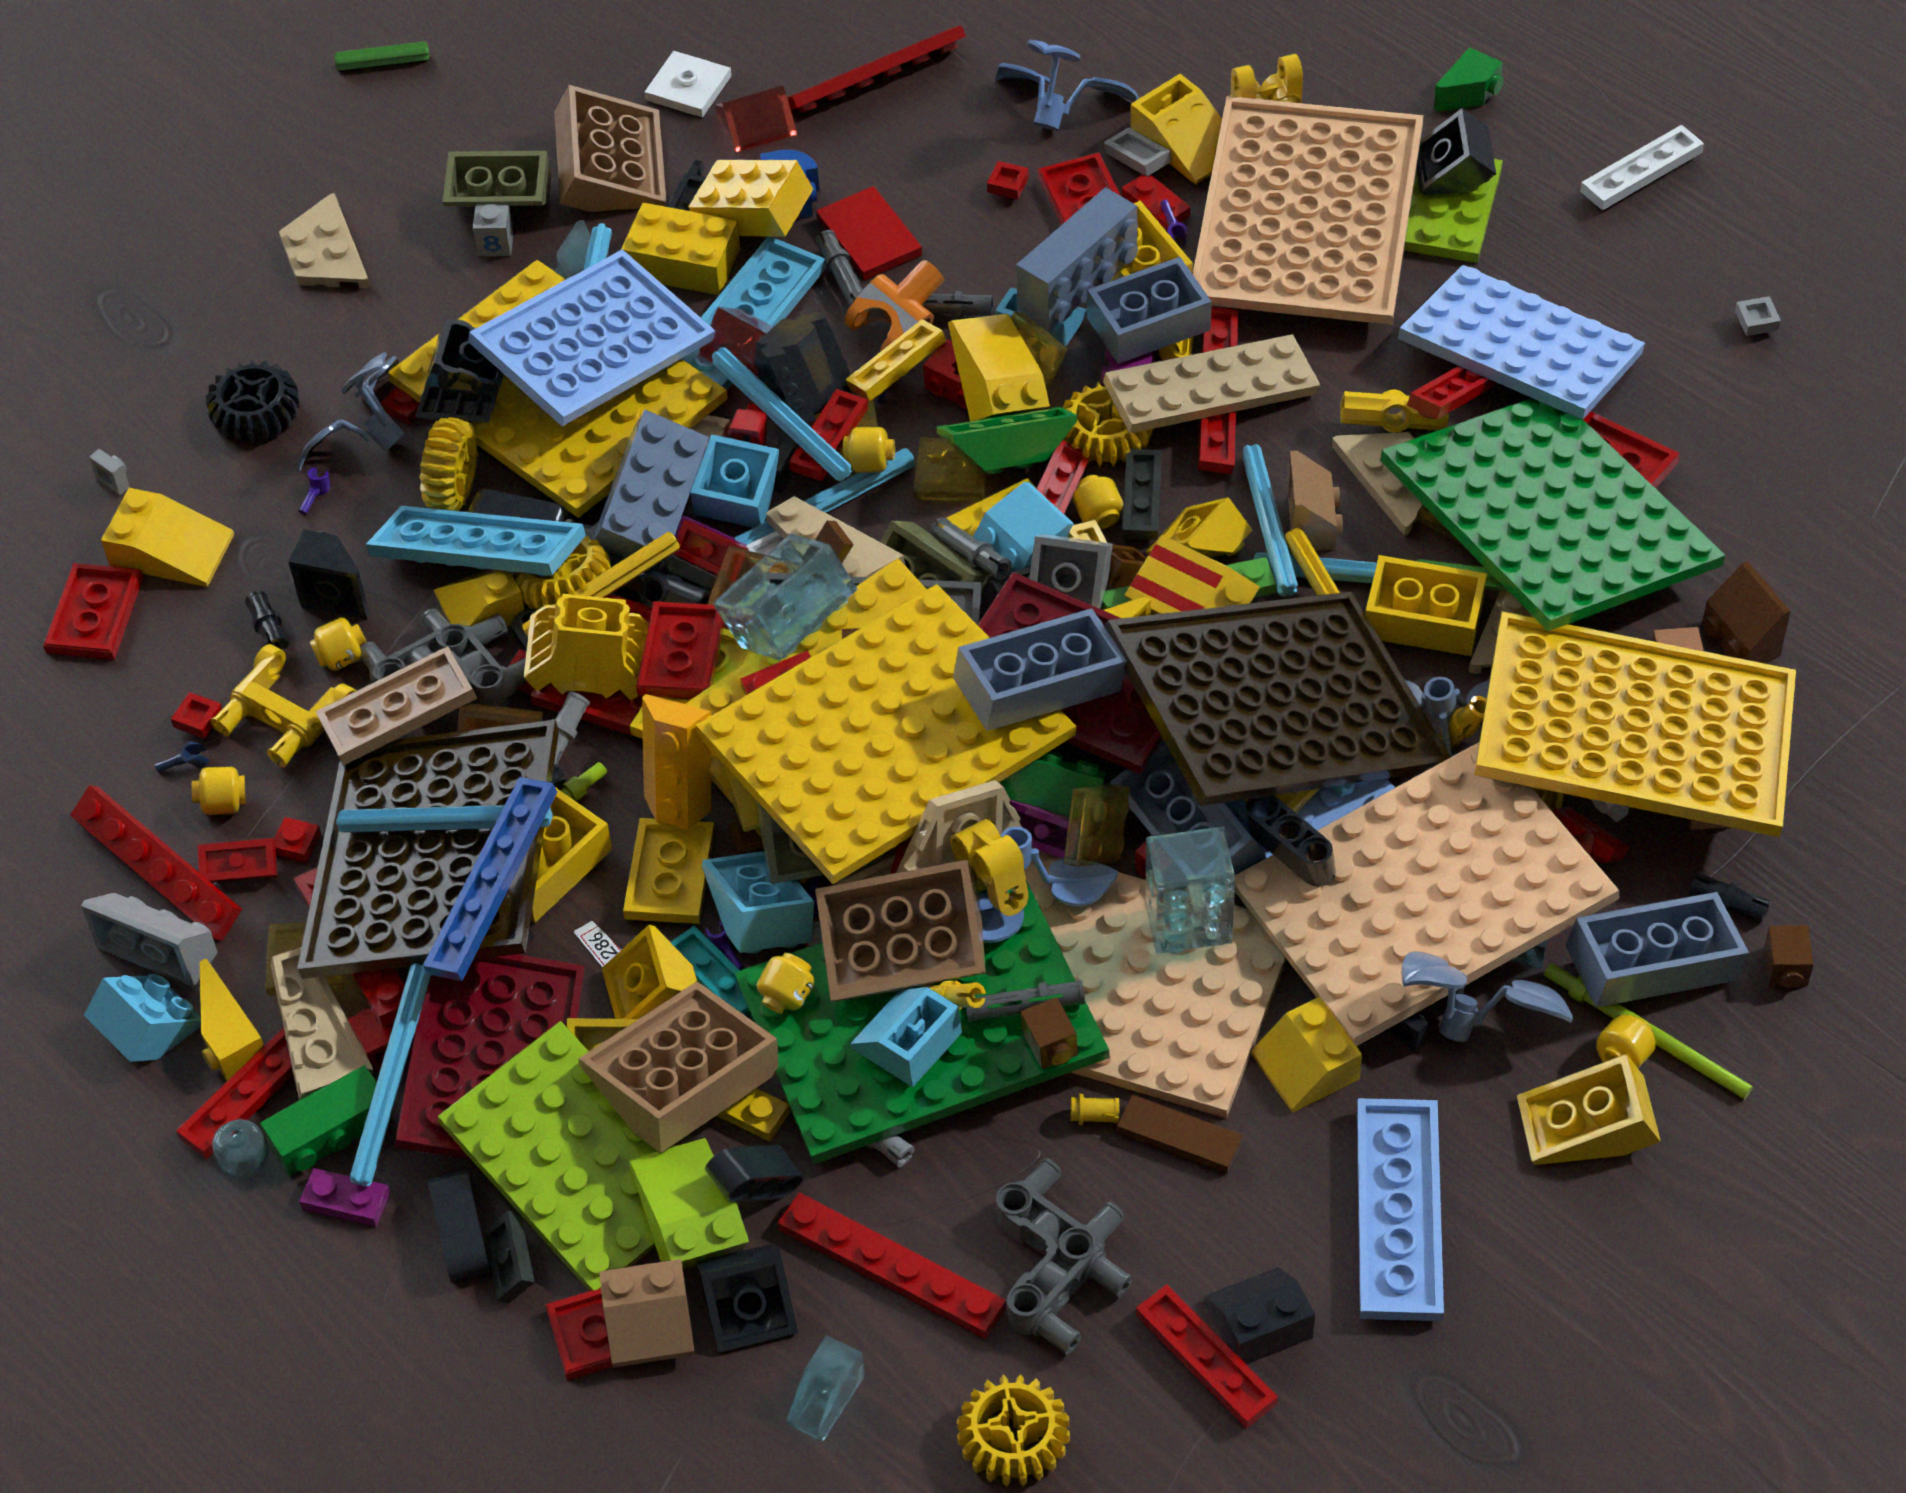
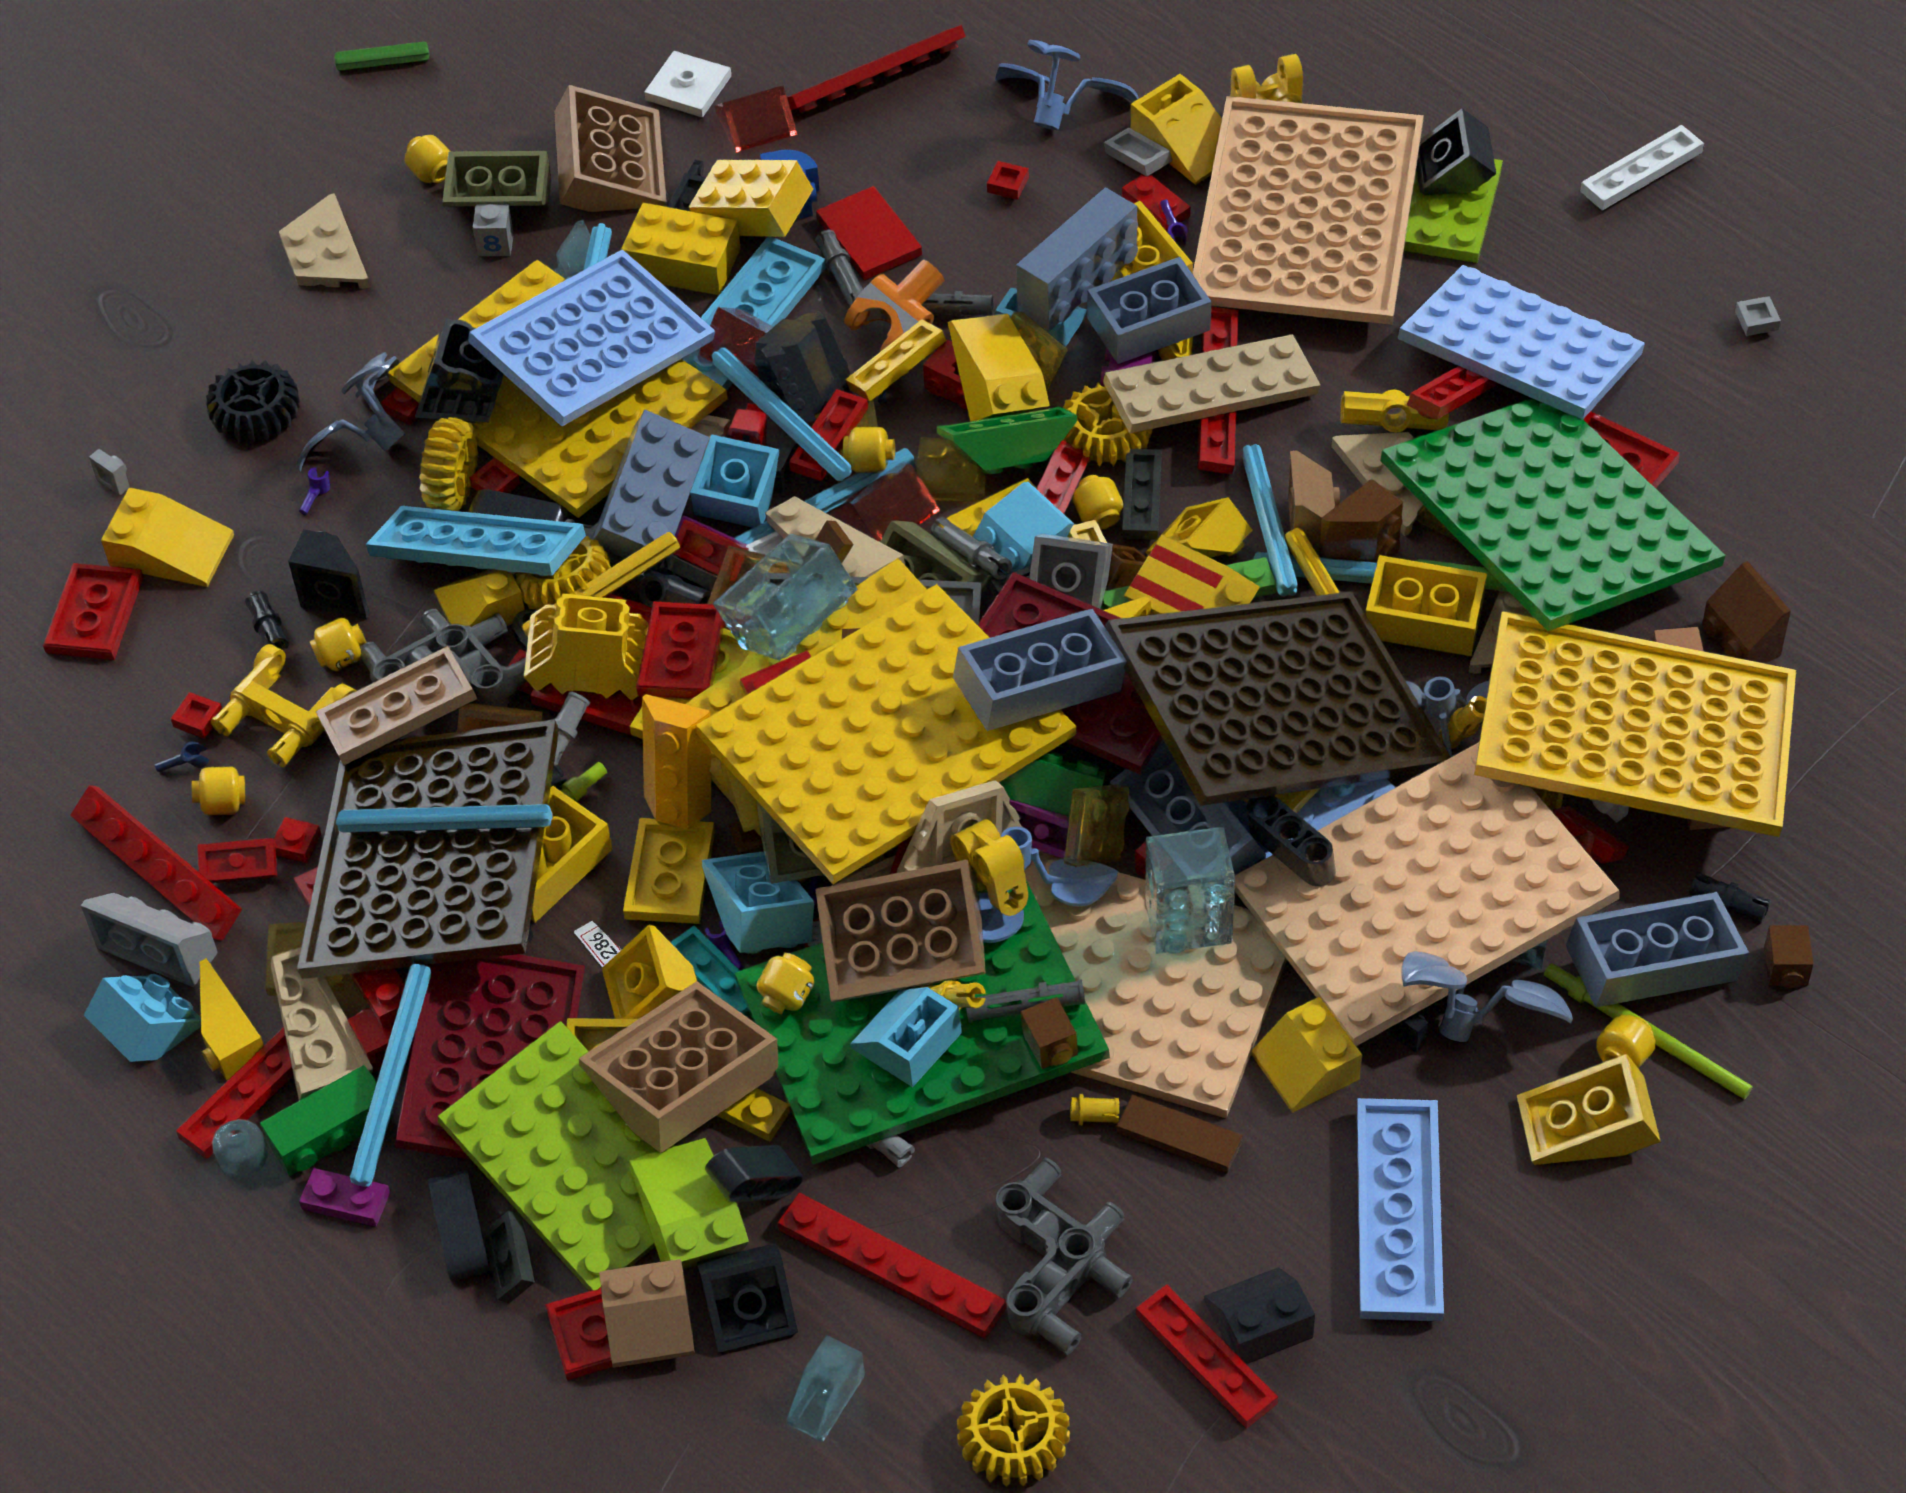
blue plate [423,777,557,981] -> none
red tile [1037,153,1121,225] -> none
green slope [1433,47,1504,111] -> none
none -> yellow head [404,135,451,183]
none -> red plate [469,458,520,493]
none -> clear red slope [846,461,940,542]
none -> reddish brown slope [1319,479,1403,563]

